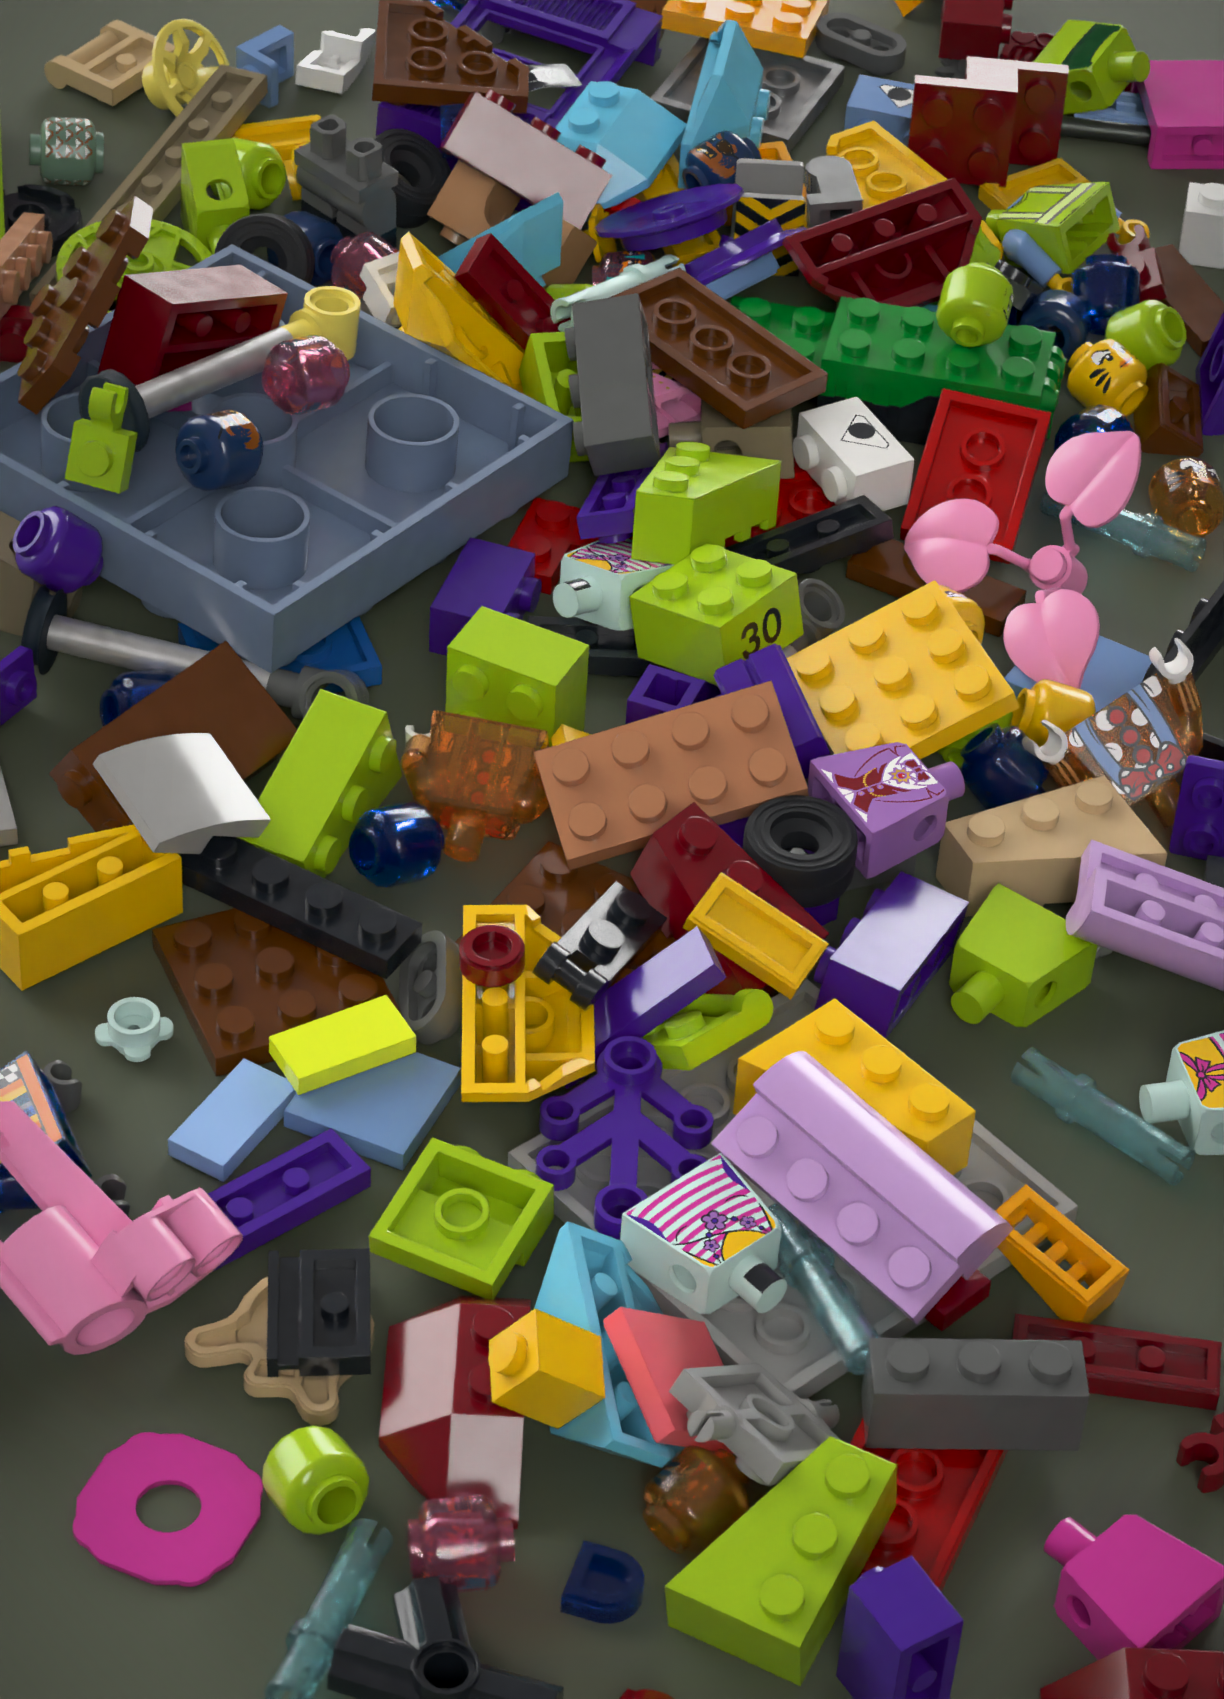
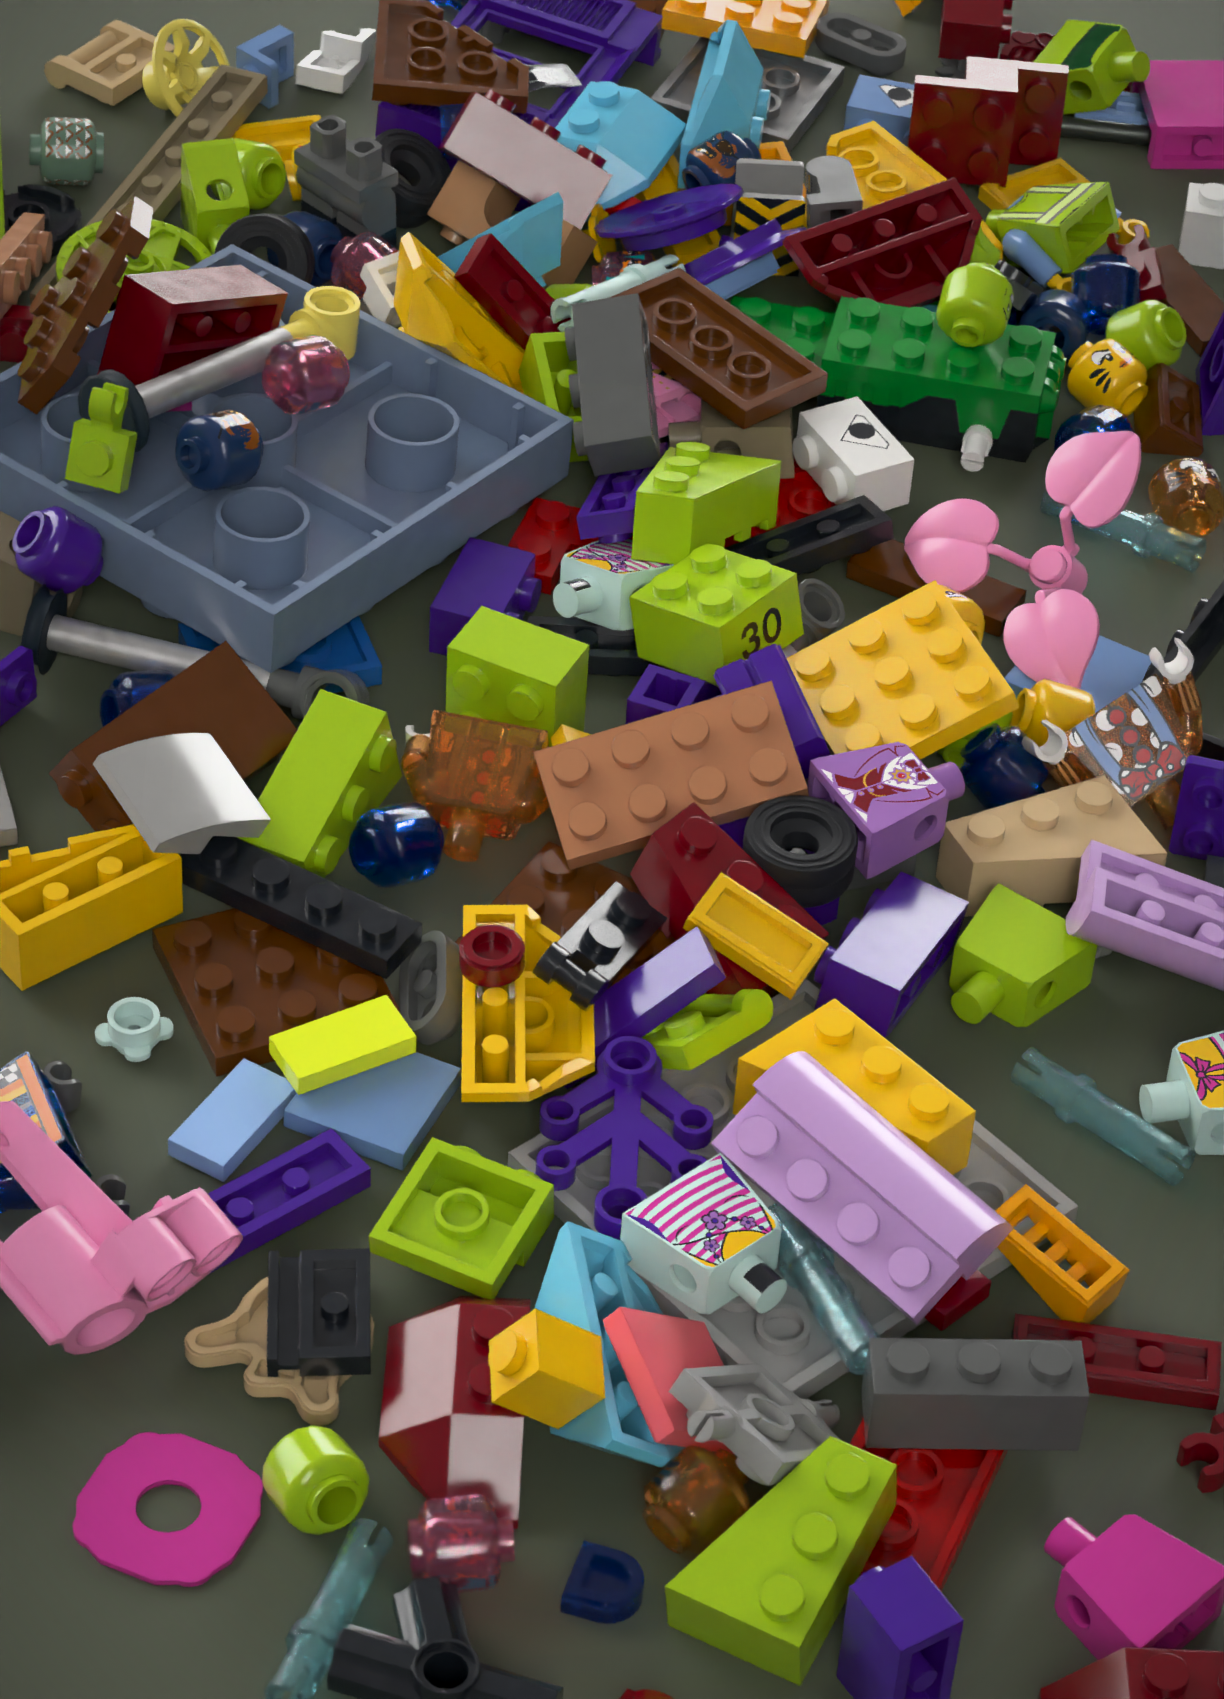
red plate [900,388,1051,565] -> none

